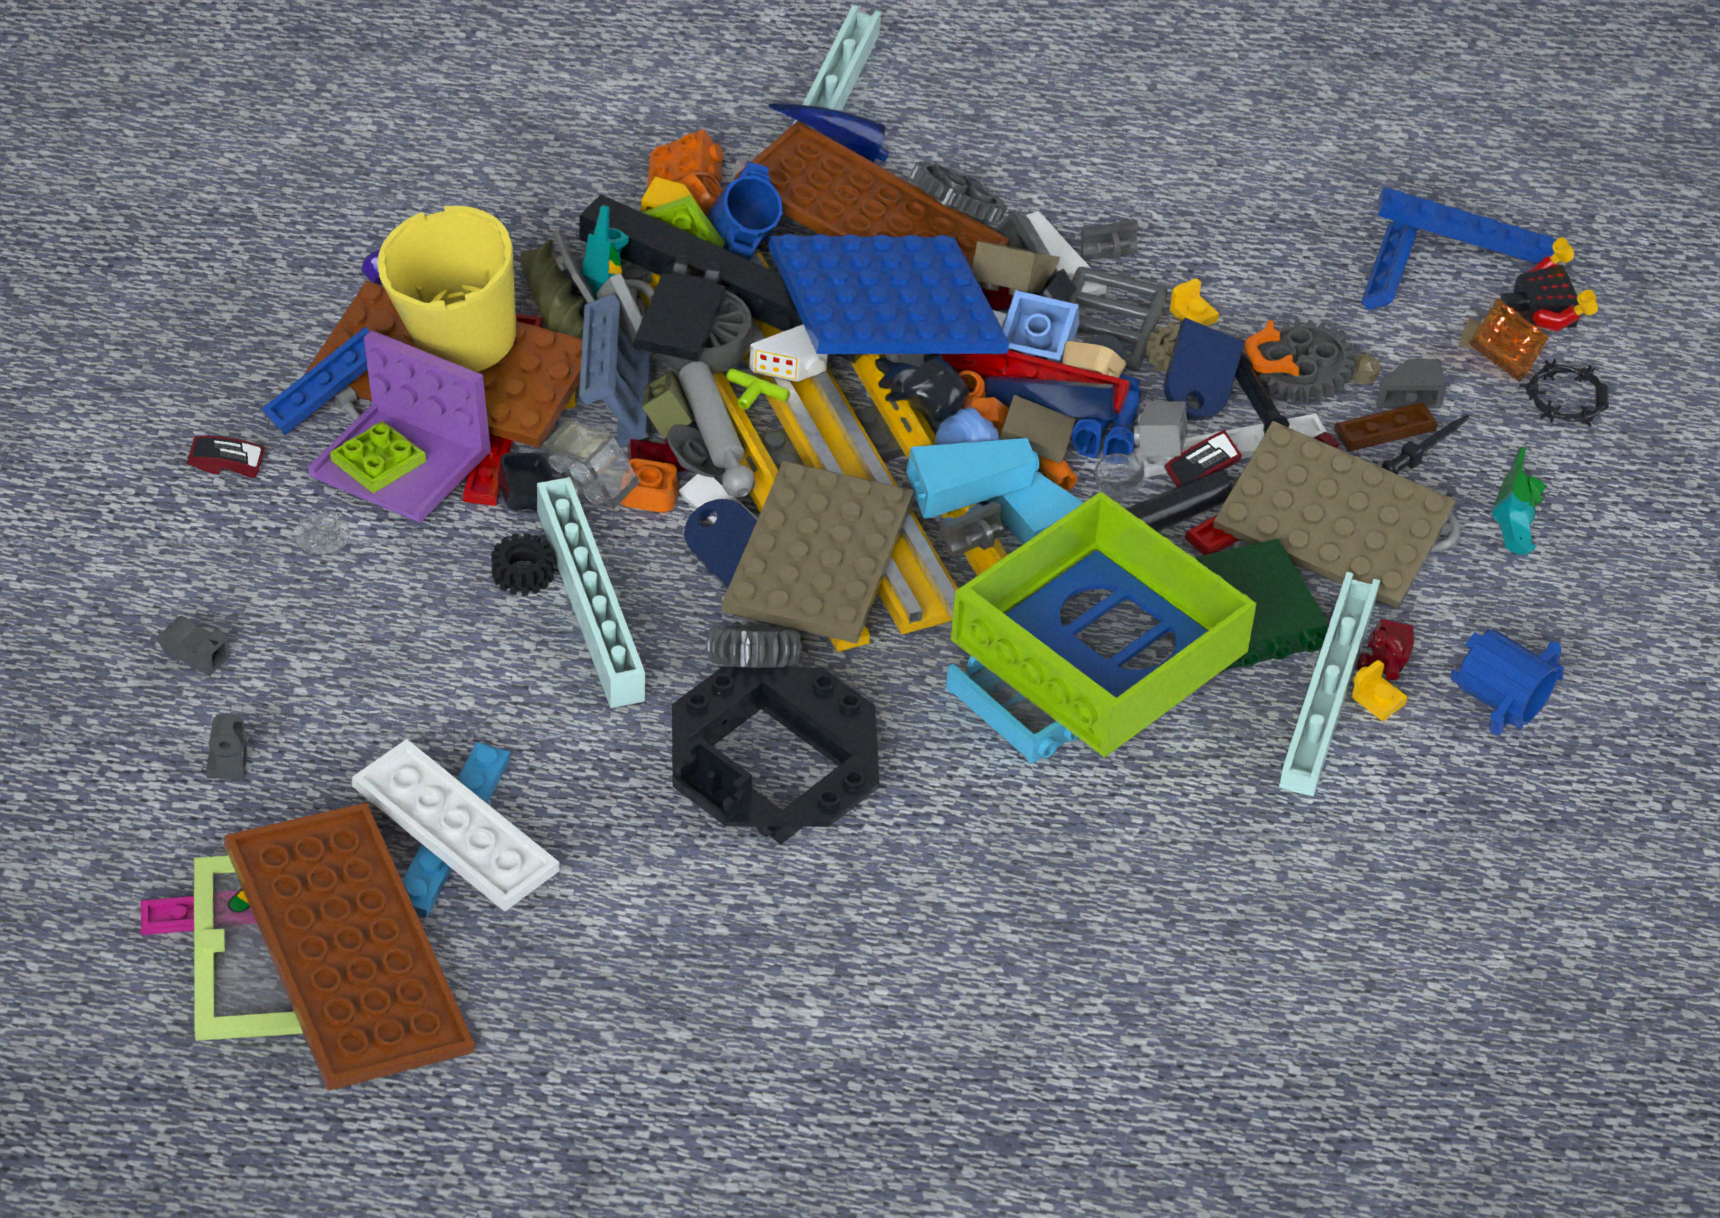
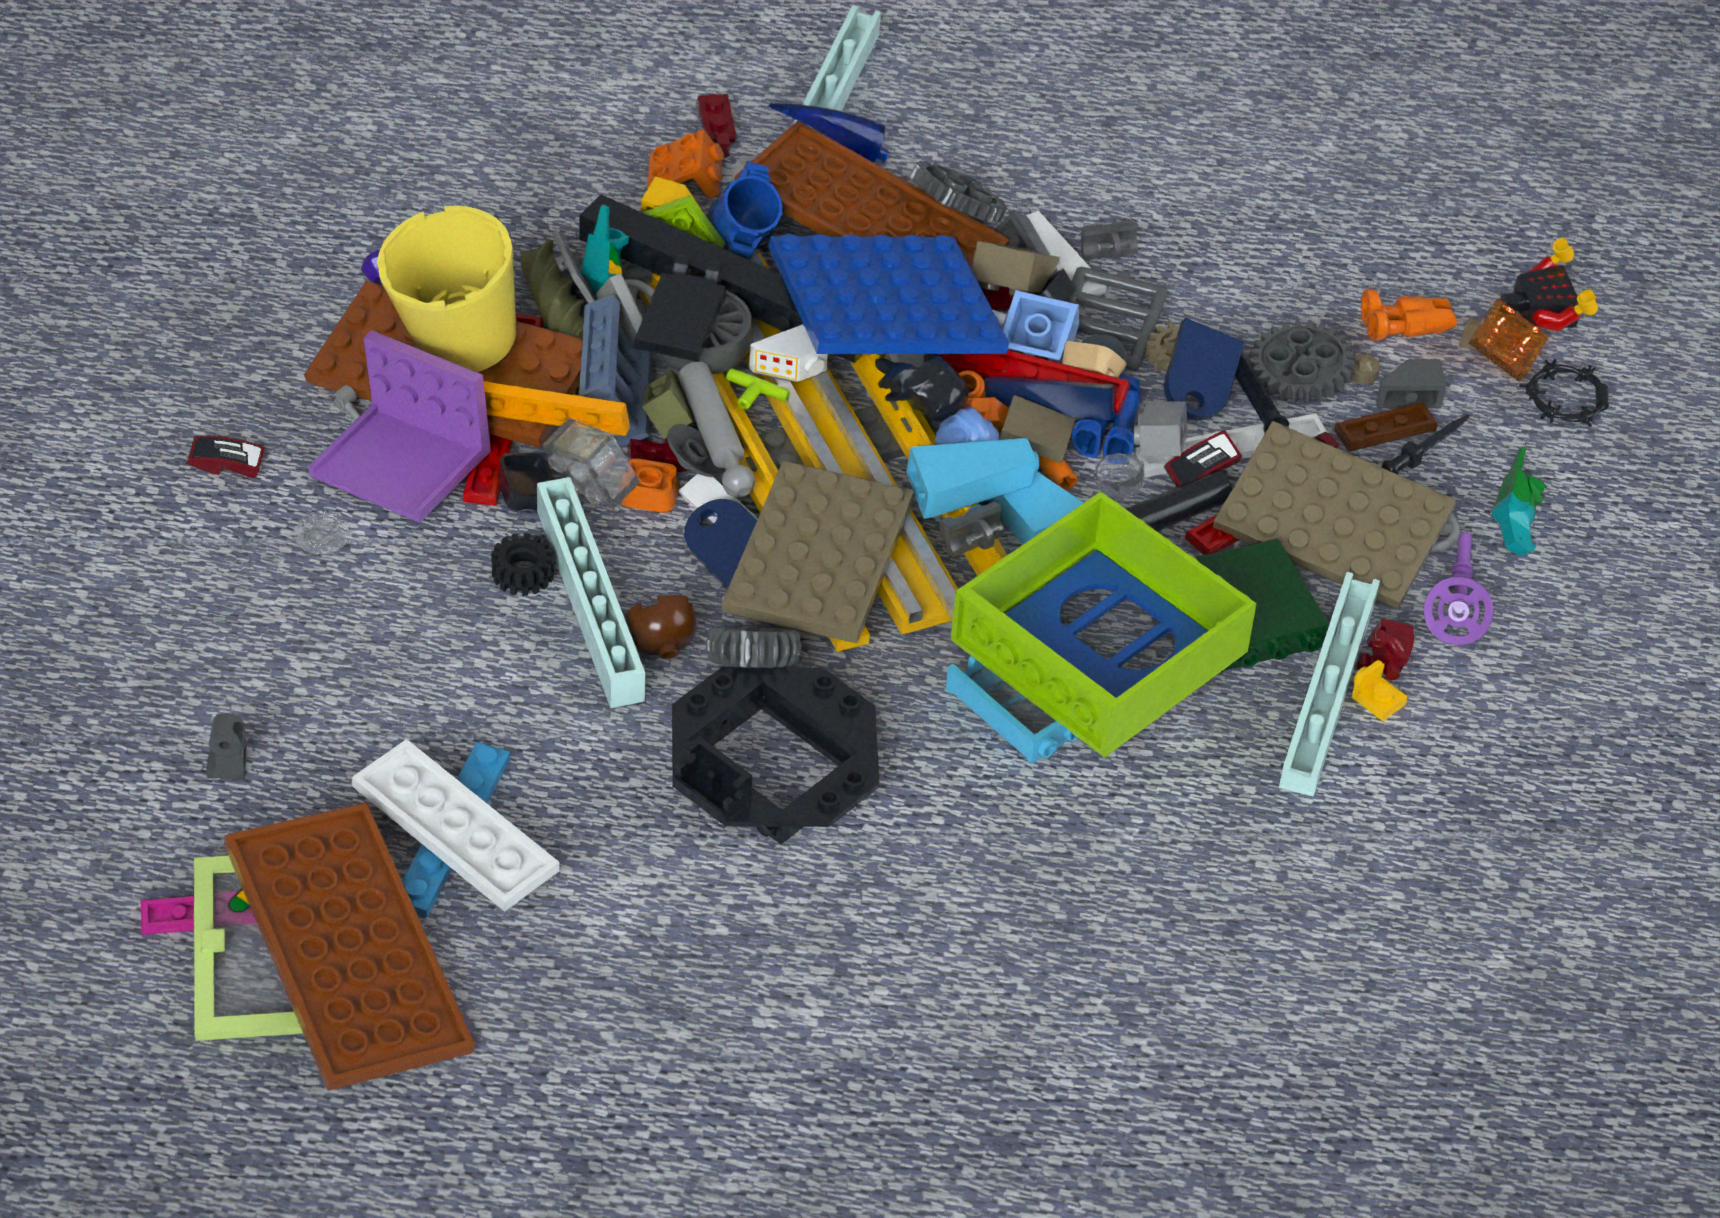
dark grey leg [158,616,229,676] -> none
blue plate [262,326,370,435] -> none
lime tile [330,421,426,494] -> none
orange piece [677,171,724,215] -> none
yellow bracket [1169,278,1219,326] -> none
orange helmet [1245,320,1299,376] -> none
blue plate [1361,221,1418,310] -> none
blue plate [1378,187,1559,264] -> none
blue container [1451,628,1564,735] -> none
none -> light orange plate [483,381,630,436]
none -> reddish brown cylinder [624,595,697,659]
none -> dark red hinge [697,94,736,157]
none -> orange piece [1361,289,1457,341]
none -> medium lavender dish [1424,532,1493,645]

